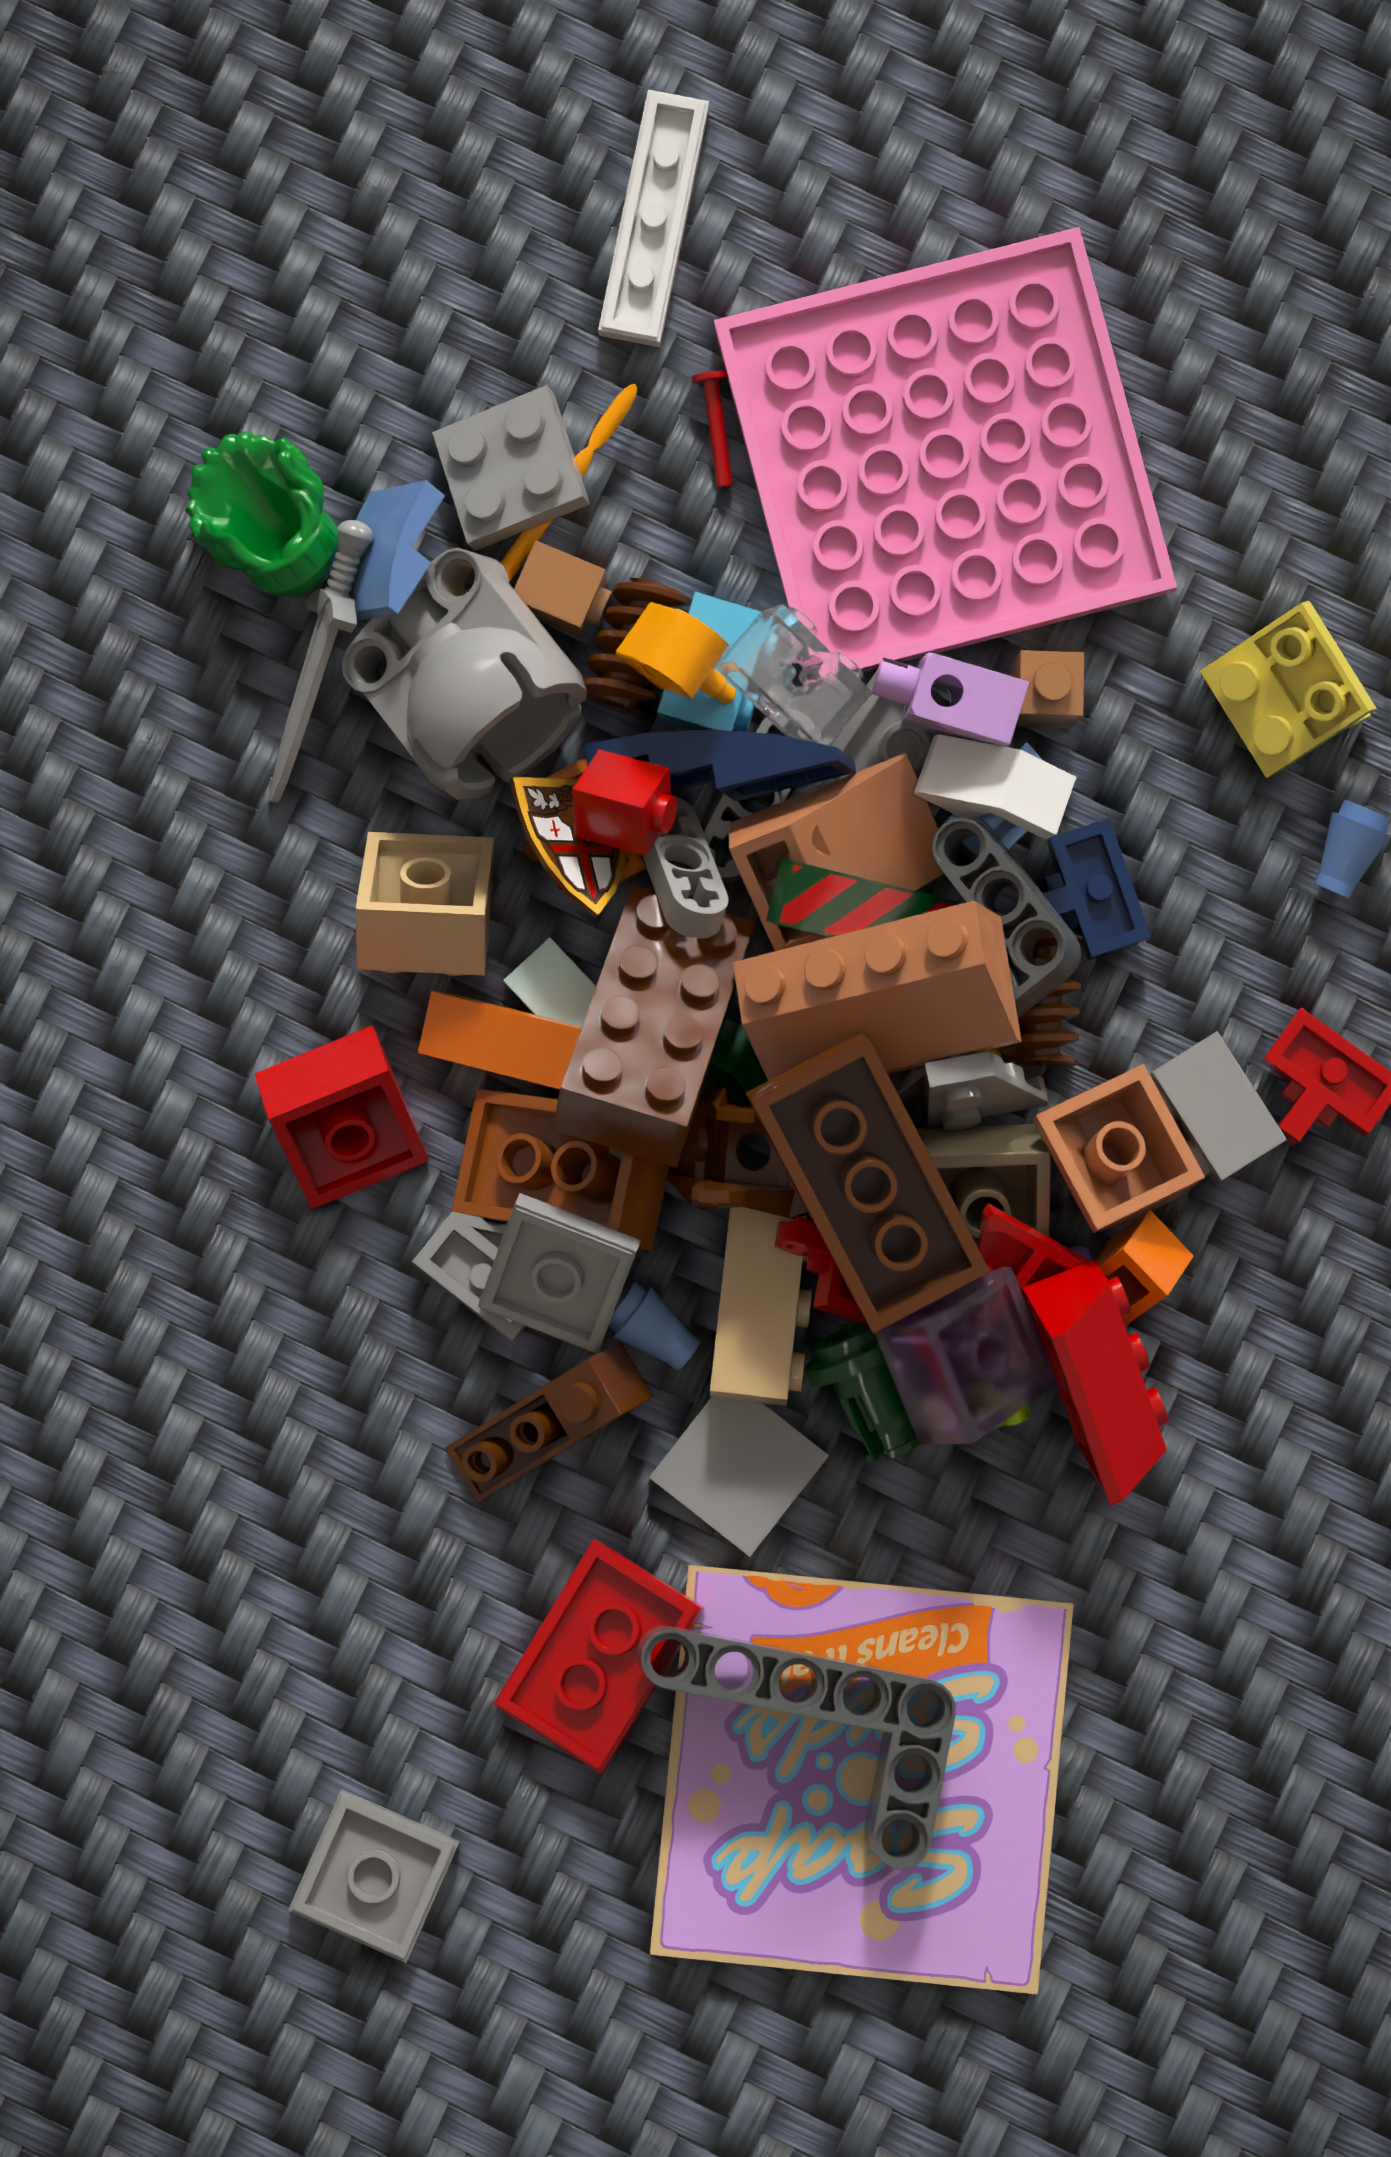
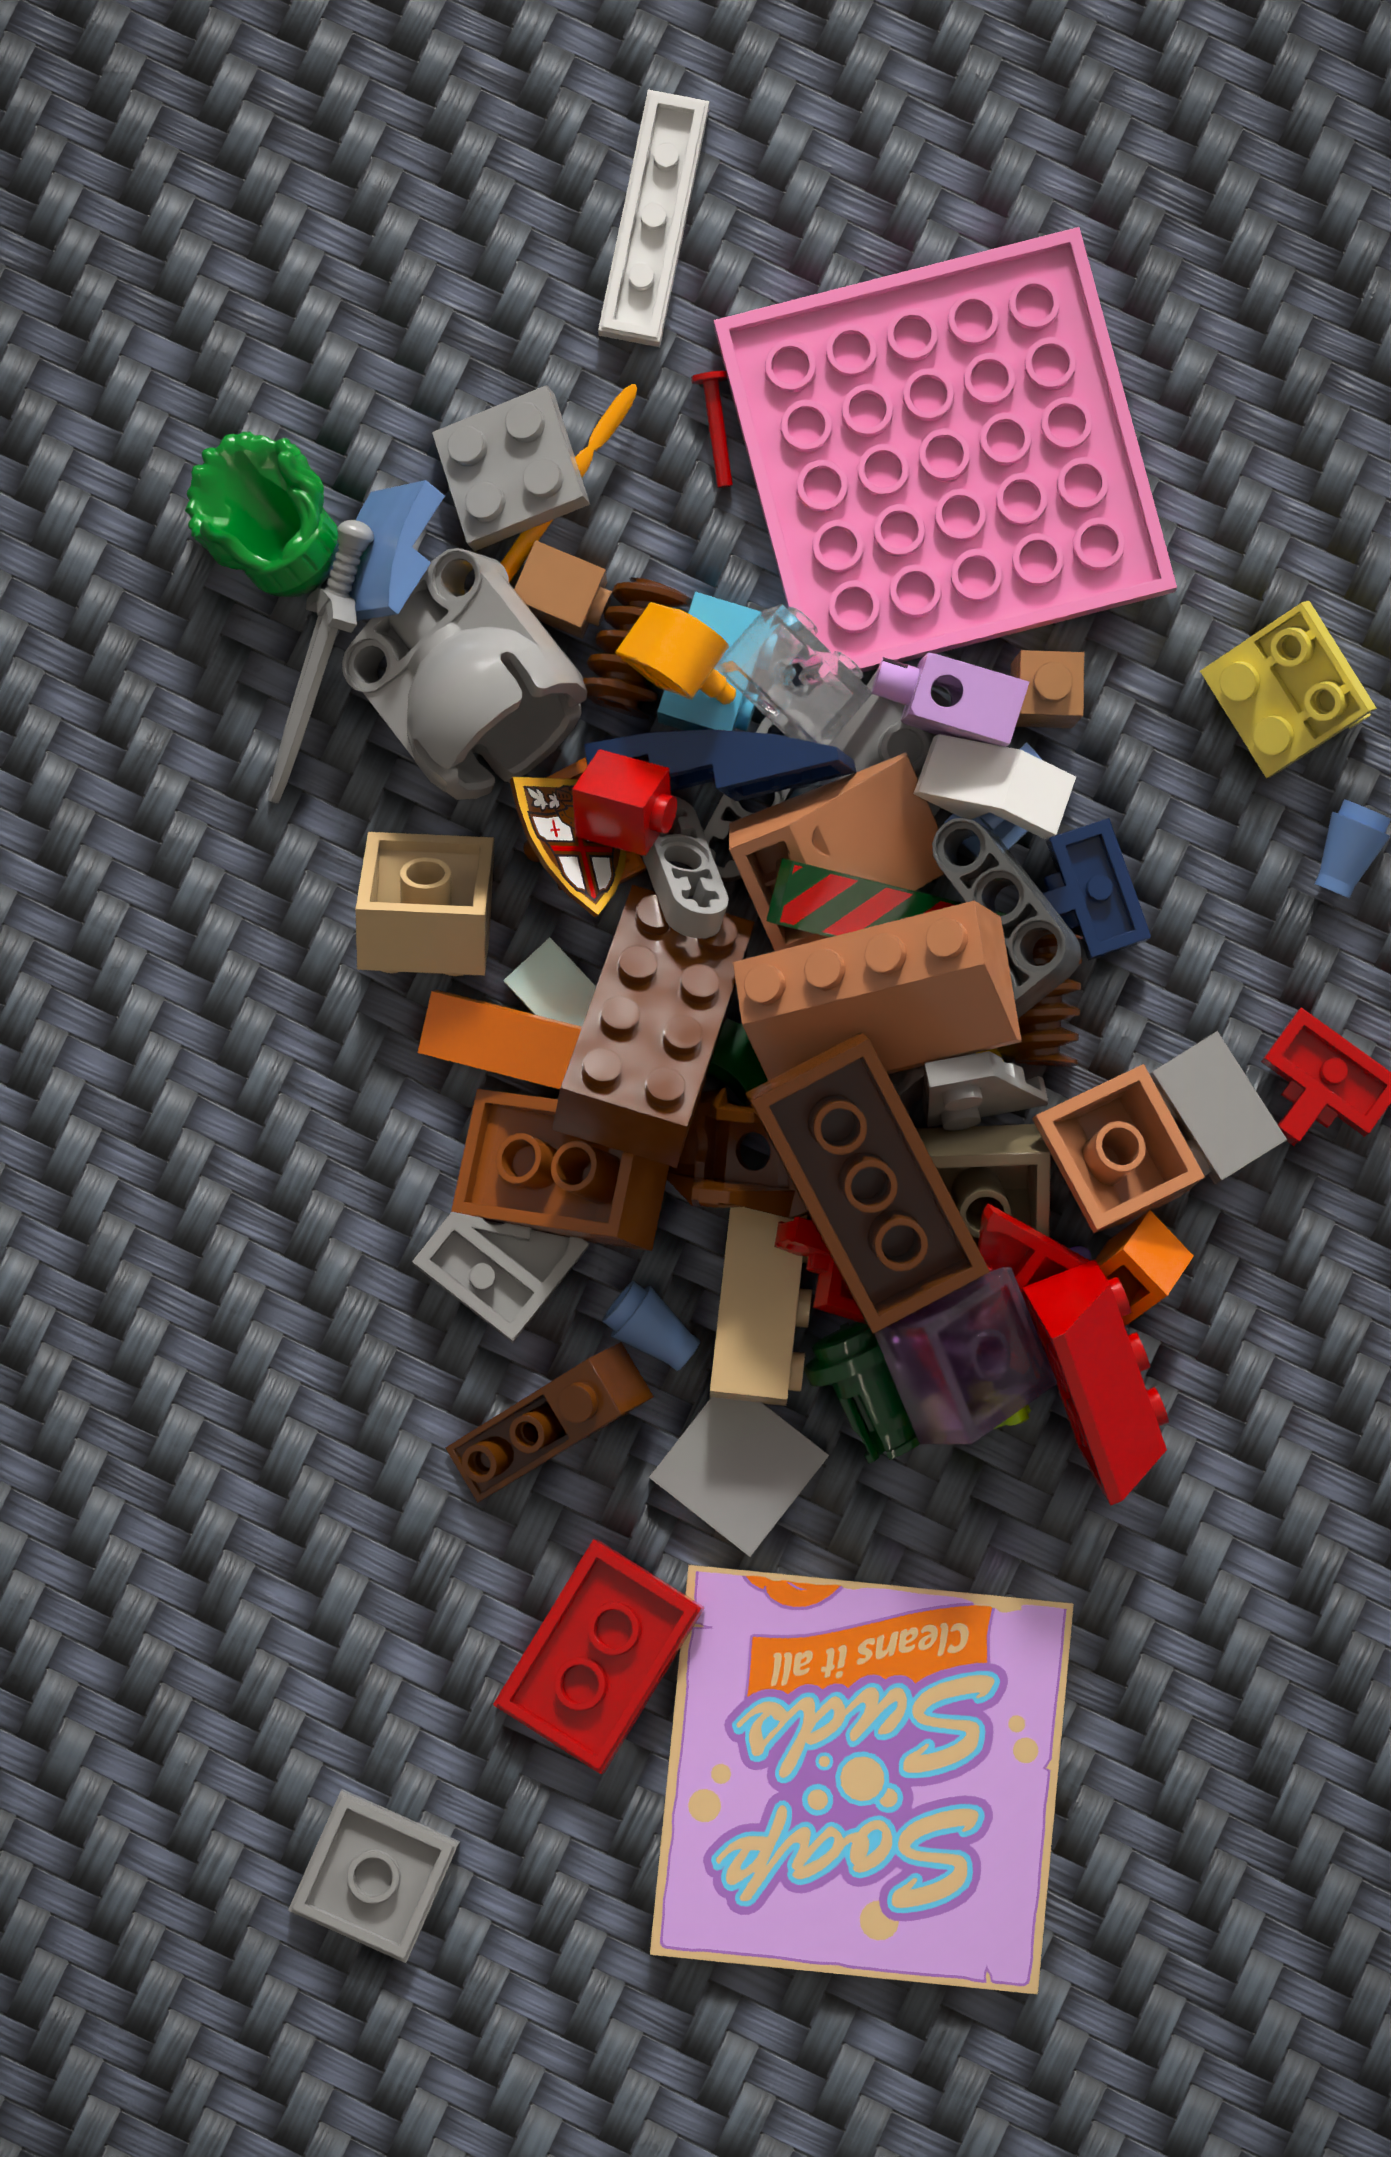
red slope [254,1025,429,1209] -> none
light grey tile [478,1193,641,1354] -> none
dark grey beam [636,1626,956,1869] -> none

